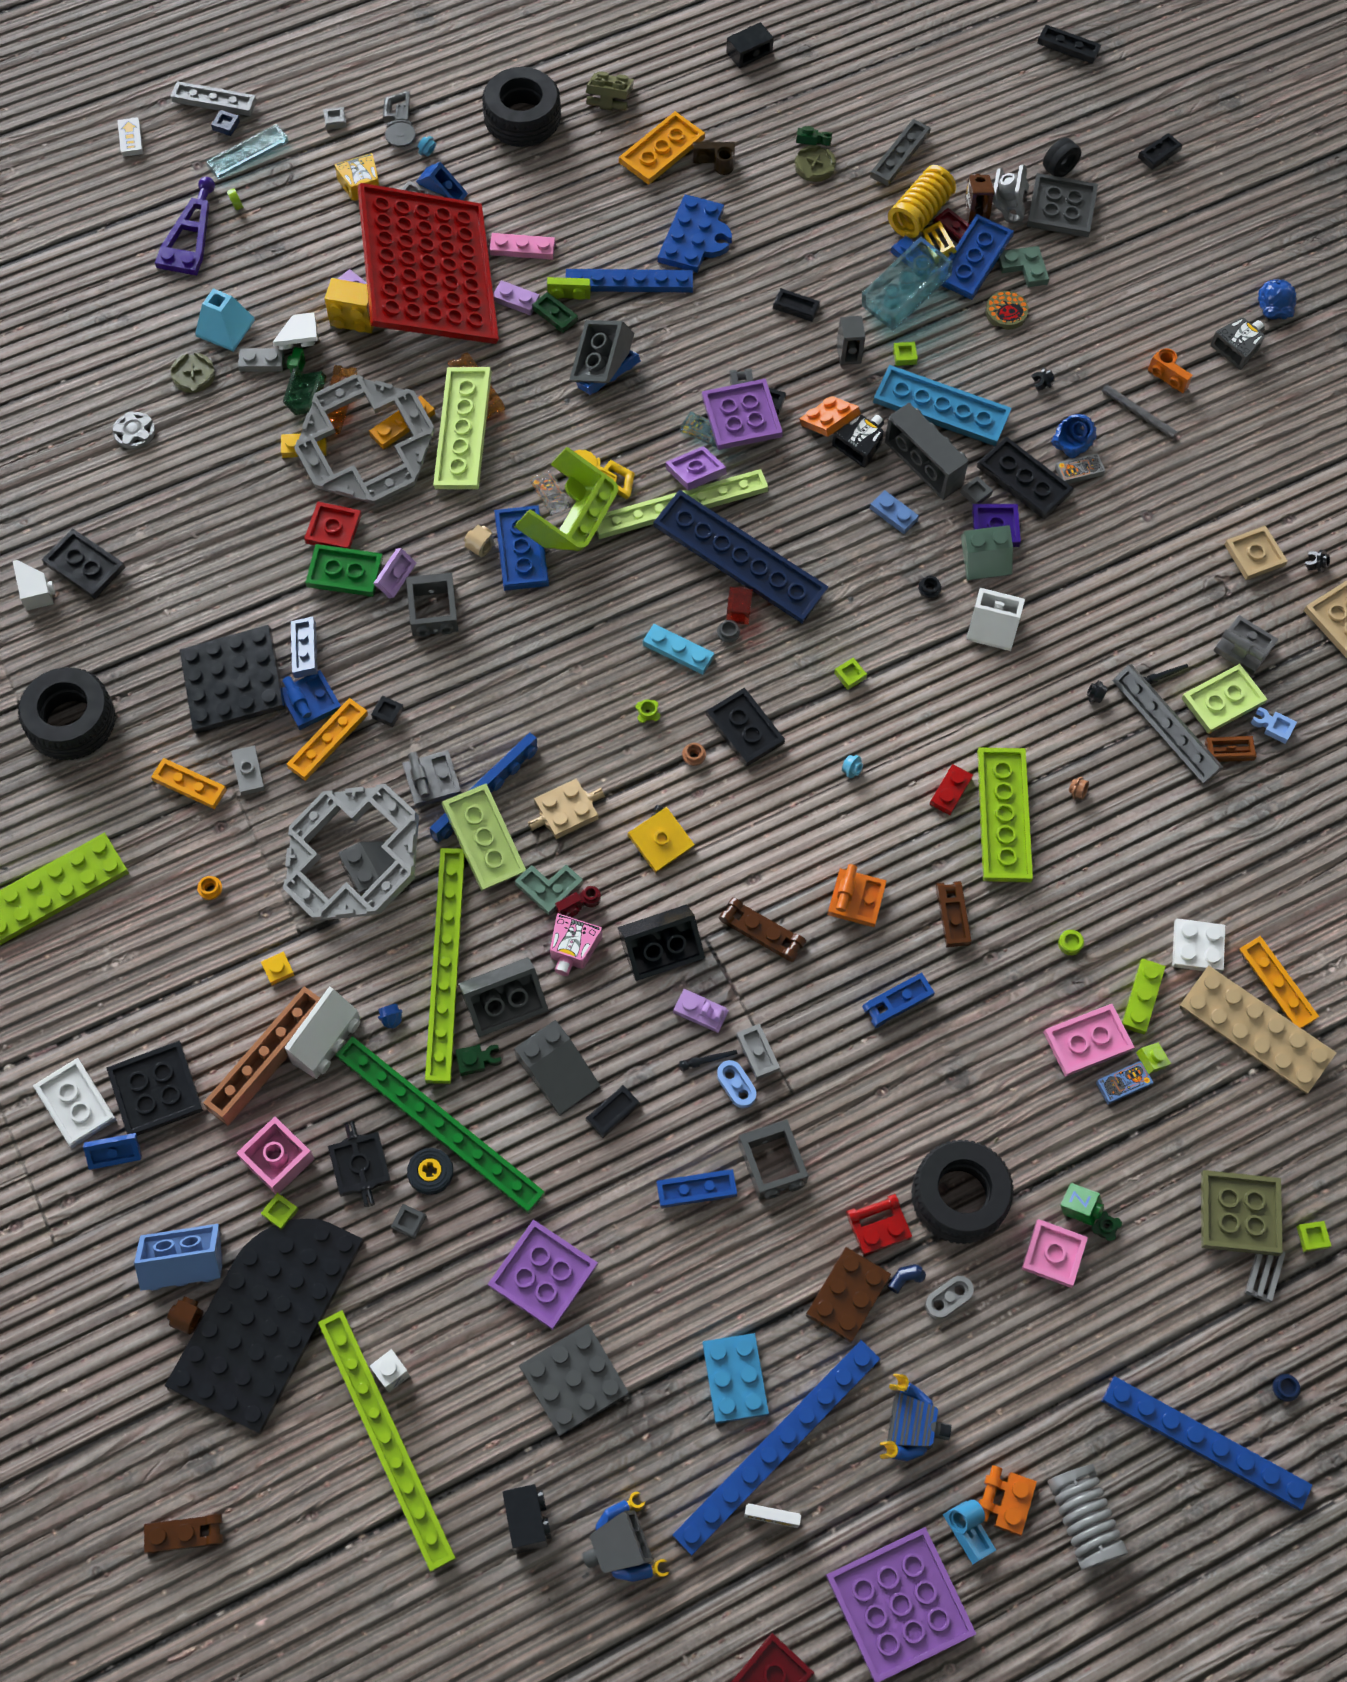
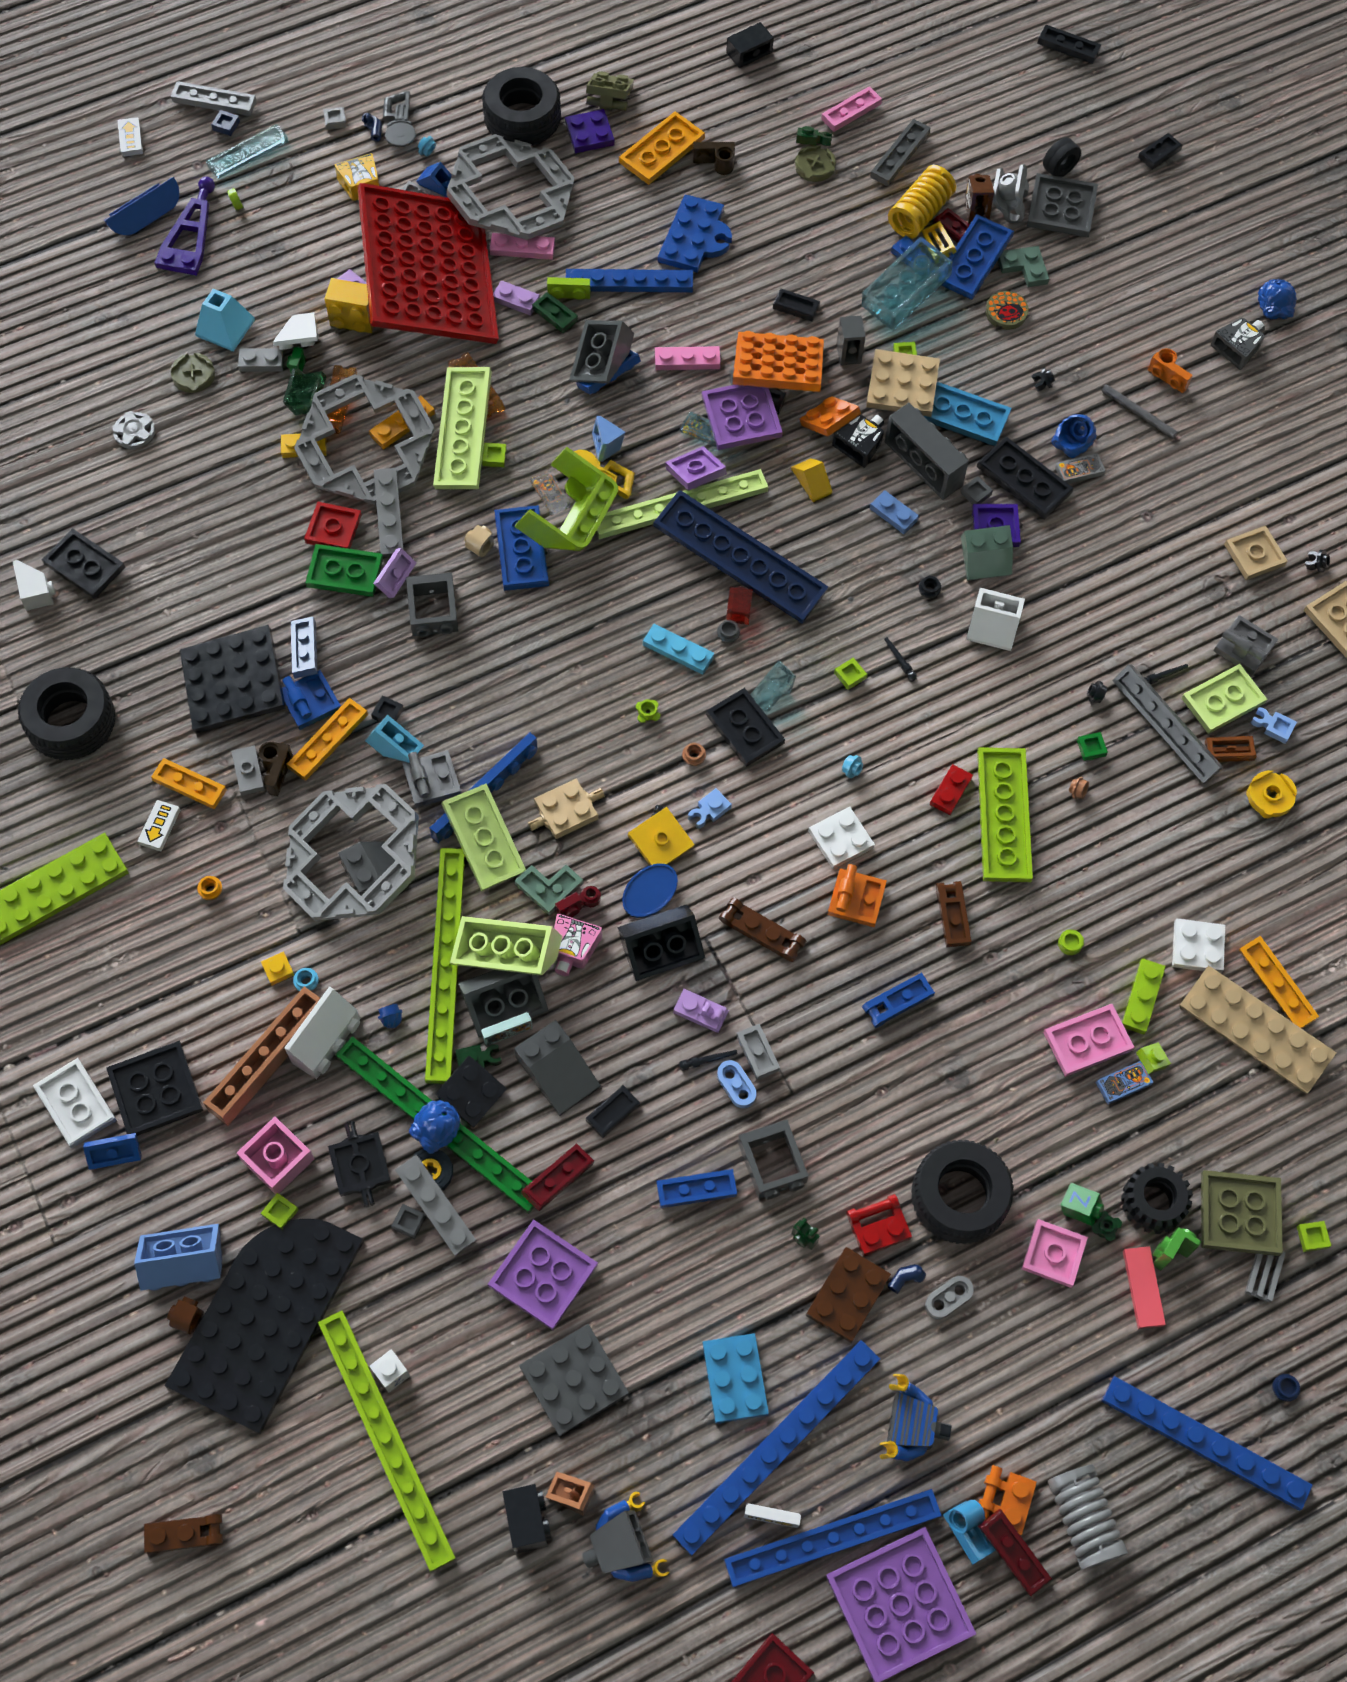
none -> blue brick [104,177,179,235]
none -> white tile [137,800,181,851]
none -> dark brown plate [258,741,293,797]
none -> medium azure plate [293,968,319,991]
none -> dark blue arm [362,113,382,142]
none -> medium azure slope [365,715,424,763]
none -> light grey plate [374,468,404,557]
none -> light grey plate [395,1155,476,1256]
none -> blue hair [409,1100,460,1154]
none -> black plate [435,1056,507,1128]
none -> light grey plate [446,134,575,240]
none -> yellowish green slope [450,916,563,975]
none -> light aqua tile [481,1012,533,1046]
none -> lime plate [482,443,507,468]
none -> dark red tile [521,1143,594,1211]
none -> nougat slope [545,1472,595,1516]
none -> dark purple plate [565,109,615,153]
none -> medium blue slope [592,416,625,462]
none -> blue piece [622,863,678,918]
none -> bright pink plate [655,346,720,370]
none -> light blue plate [688,788,732,829]
none -> blue plate [724,1489,942,1588]
none -> orange piece [732,331,824,392]
none -> clear light blue slope [750,660,796,711]
none -> yellow slope [791,458,832,502]
none -> dark green plate [792,1218,820,1250]
none -> white plate [808,807,875,870]
none -> bright pink plate [821,86,882,132]
none -> tan plate [866,349,940,417]
none -> black piece [884,637,917,682]
none -> dark red tile [978,1509,1052,1596]
none -> green plate [1077,732,1108,761]
none -> black tyre [1121,1163,1193,1234]
none -> coral tile [1123,1246,1166,1329]
none -> bright green bracket [1152,1227,1201,1271]
none -> yellow plate [1246,770,1297,819]

